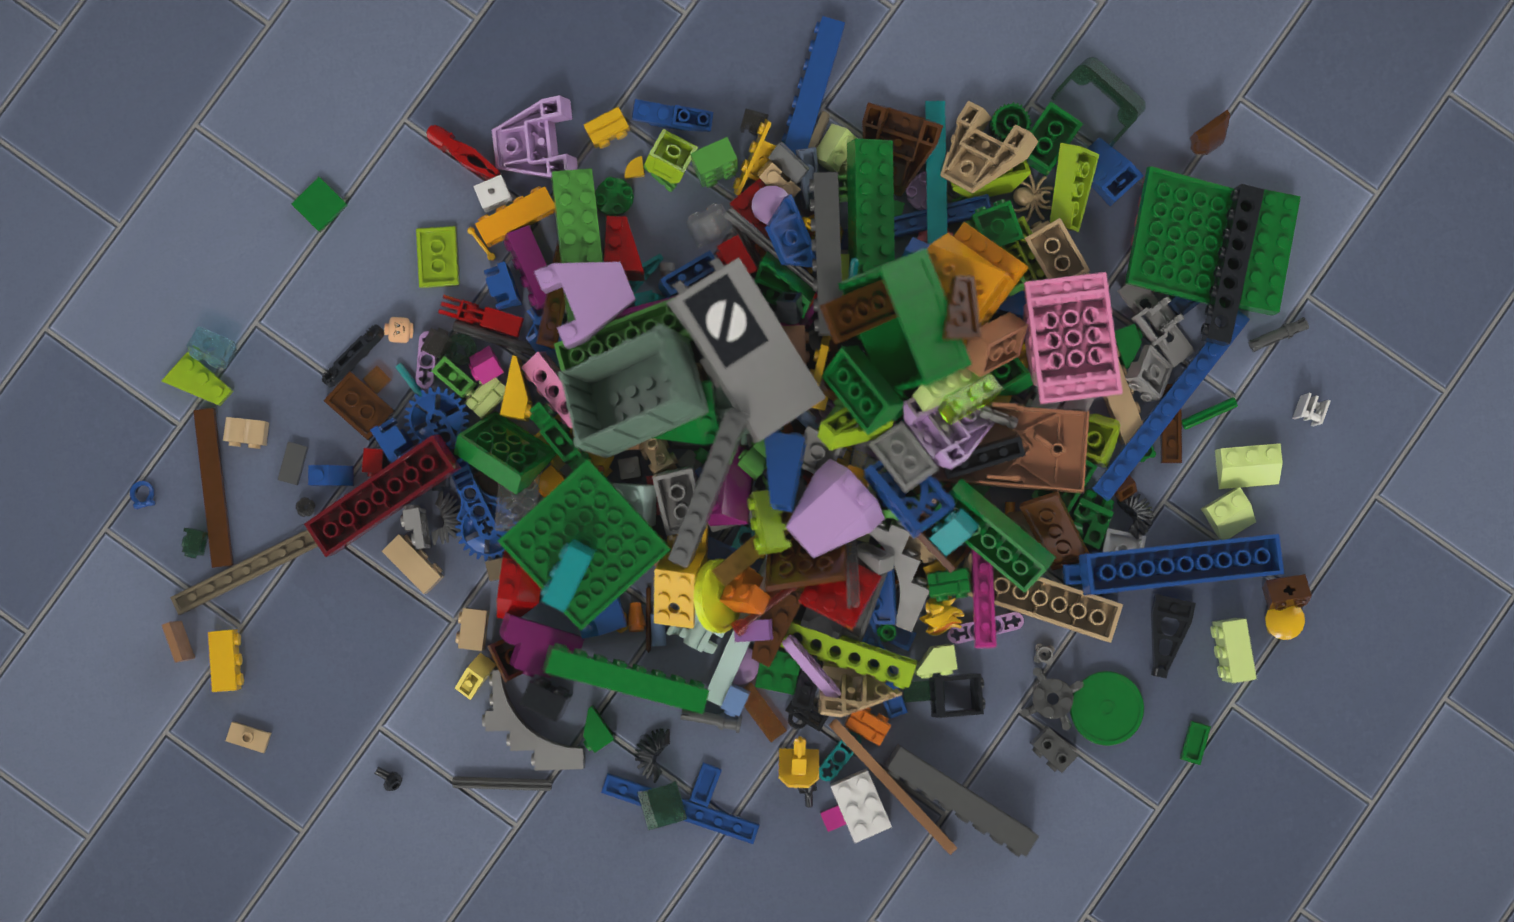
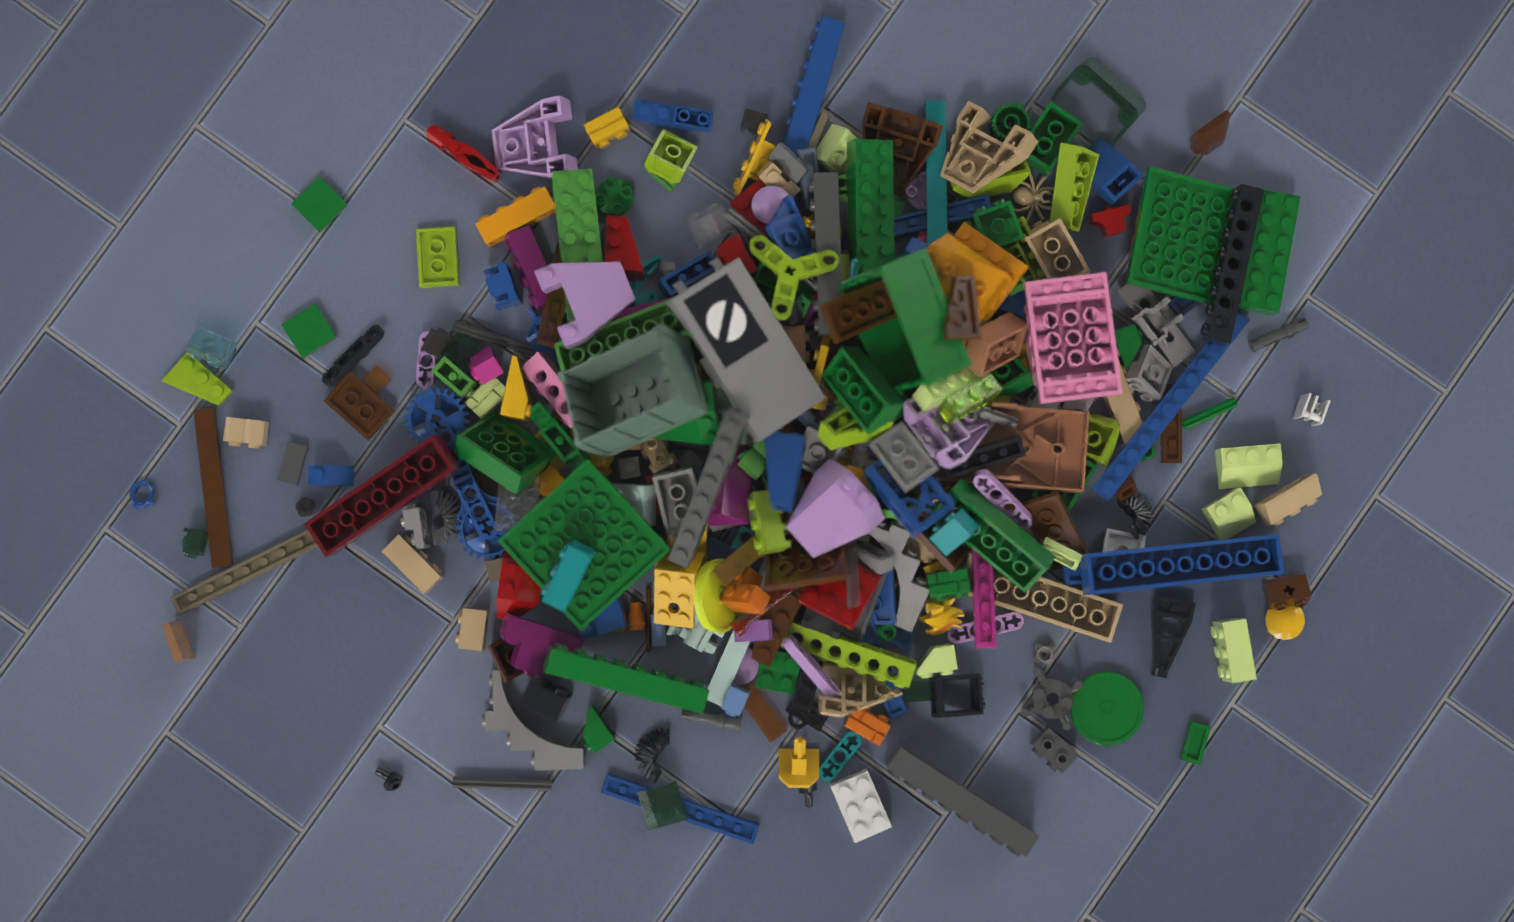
yellow brick [208,629,244,692] -> none
tan plate [226,721,272,753] -> none
red brick [362,448,387,477] -> none
blue panel [370,418,414,463] -> none
light nougat head [384,317,413,343] -> none
teal bar [395,363,436,408] -> none
red arm [438,294,524,338] -> none
light yellow slope [455,652,496,700] -> none
yellow hinge [467,227,496,261] -> none
white piece [473,175,513,213] -> none
yellow tile [625,156,645,179] -> none
blue tile [689,762,722,807] -> none
bright green brick [690,137,738,188] -> none
green plate [694,447,710,464] -> none
dark pink tile [820,805,846,832] -> none
medium nougat beam [828,718,957,855] -> none
green hips [1070,489,1114,550] -> none
none -> green tile [281,303,337,358]
none -> lime piece [749,235,839,320]
none -> lavender beam [973,469,1032,530]
none -> yellowish green tile [1042,537,1083,571]
none -> red brick [1088,204,1132,238]
none -> tan slope [1253,473,1322,527]

